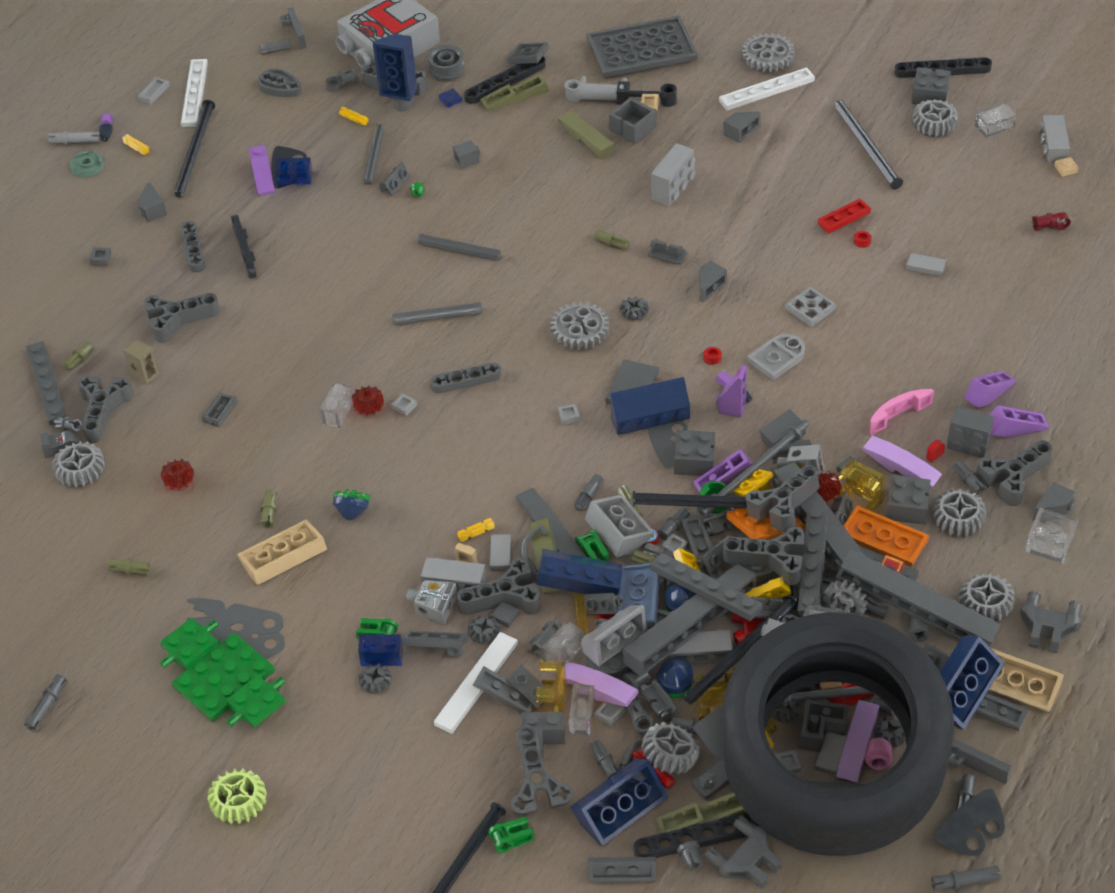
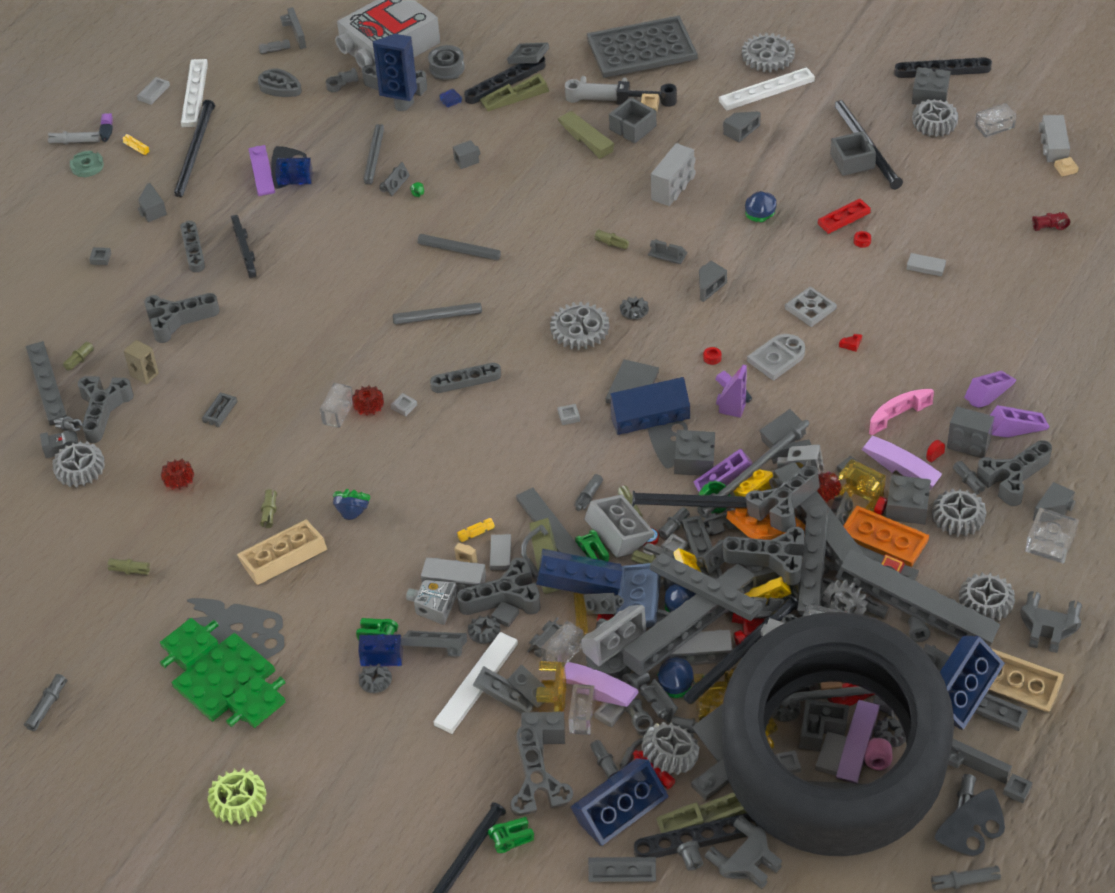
yellow axle [339,107,369,126] -> none
none -> dark blue hair [745,191,777,222]
none -> dark grey piece [830,131,876,176]
none -> red tile [839,334,863,352]
none -> red tile [873,496,888,515]
none -> dark grey plate [1003,773,1033,803]

